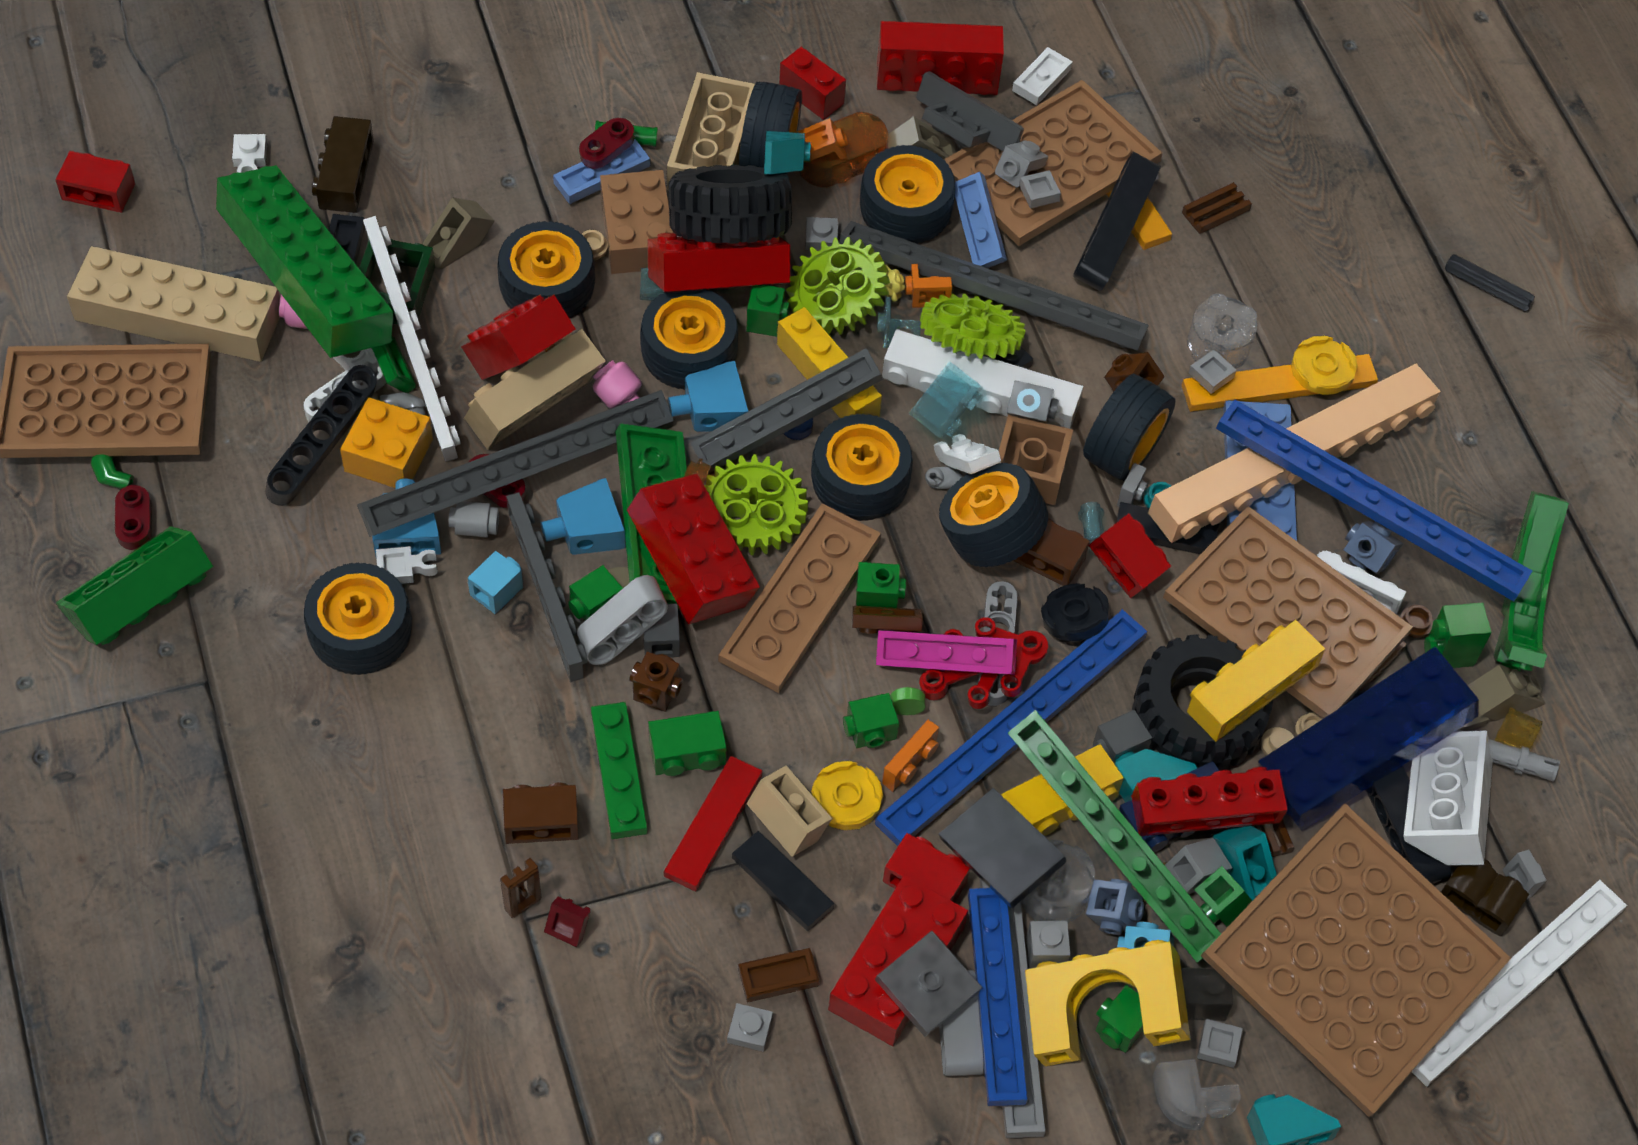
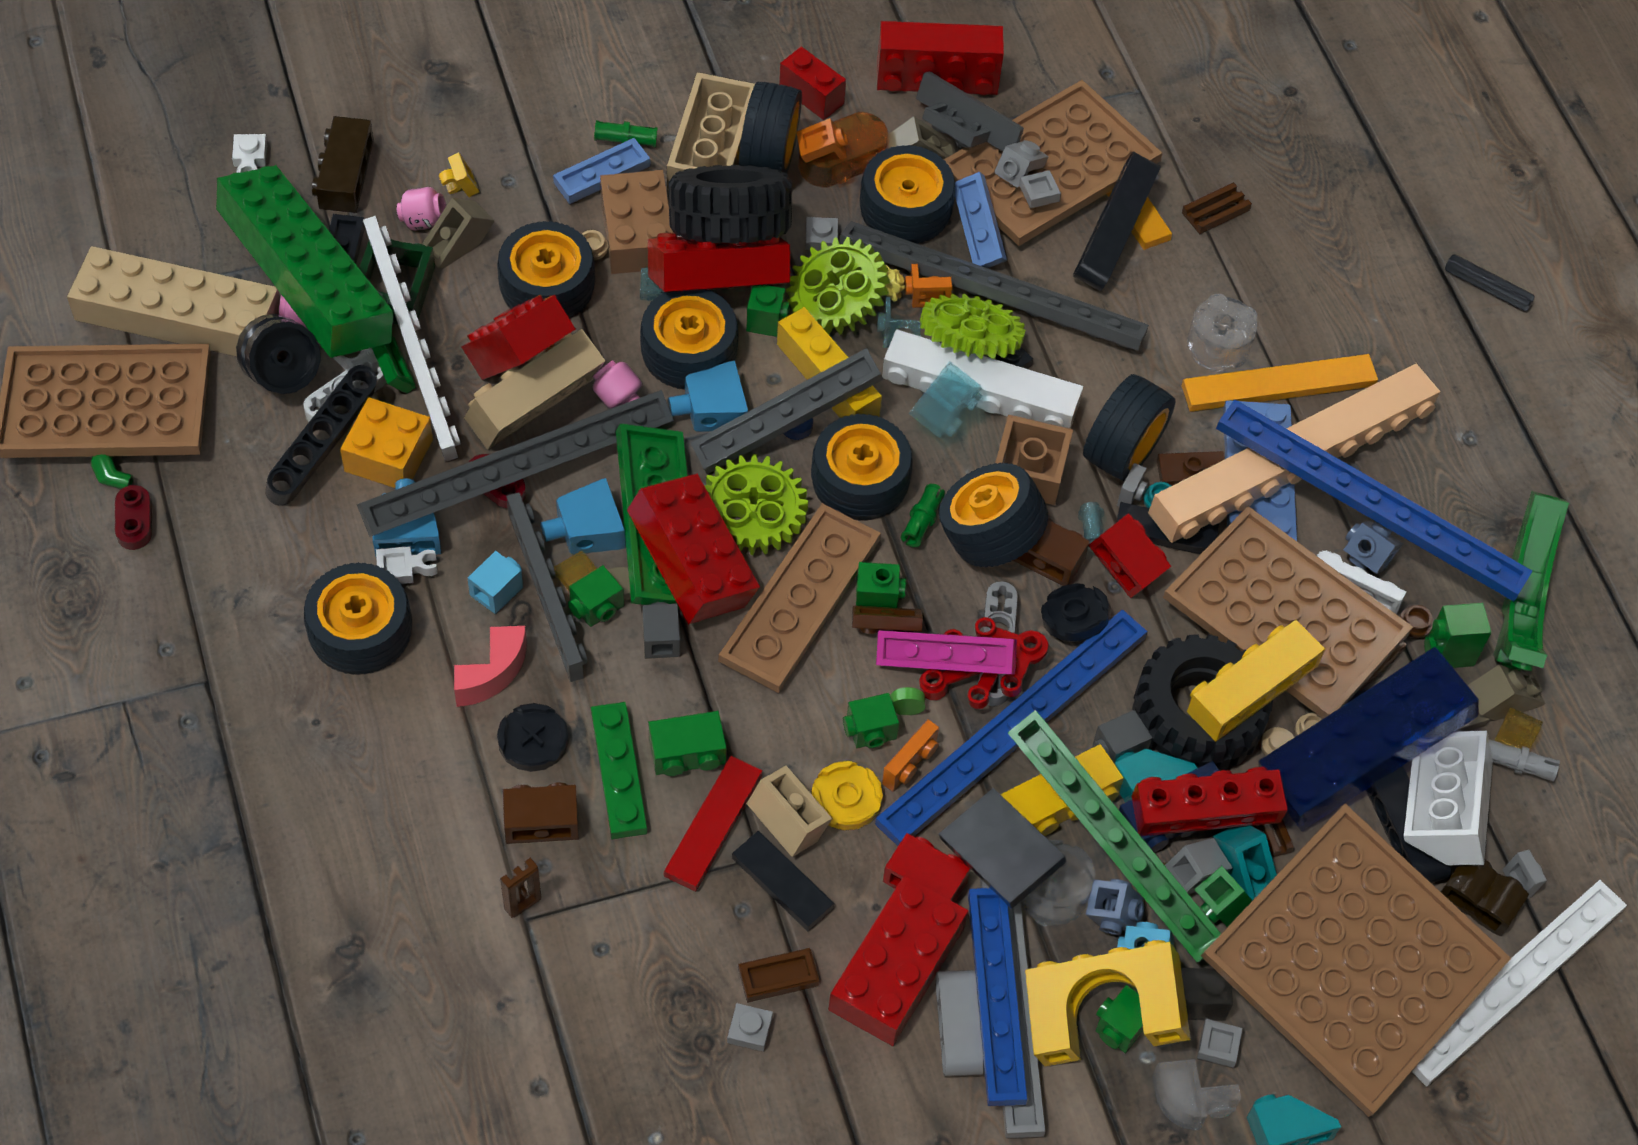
red brick [55,151,135,213] -> none
green slope [56,526,214,645] -> none
light grey arm [380,392,426,415] -> none
light grey brick [449,501,499,537] -> none
dark red tile [544,896,591,947] -> none
light grey beam [577,575,668,665] -> none
dark red plate [579,118,635,169] -> none
reddish brown brick [629,651,683,712] -> none
clear orange plate [684,458,711,484] -> none
teal slope [764,131,811,174] -> none
flat silver plate [875,931,982,1037] -> none
light grey arm [925,467,963,489] -> none
white hinge [934,434,1001,474] -> none
brick [1007,380,1059,423] -> none
white plate [1012,47,1073,105] -> none
light grey brick [1026,921,1070,969] -> none
reddish brown brick [1104,352,1165,392] -> none
light grey plate [1189,349,1237,394] -> none
yellow tile [1291,336,1358,395] -> none
none -> black wheel [236,314,321,394]
none -> bright pink head [397,187,446,231]
none -> yellow tile [439,152,480,197]
none -> coral brick [454,626,527,707]
none -> black tile [497,703,569,772]
none -> clear yellow tile [554,550,597,593]
none -> green pin [900,483,946,547]
none -> reddish brown plate [1157,451,1225,486]

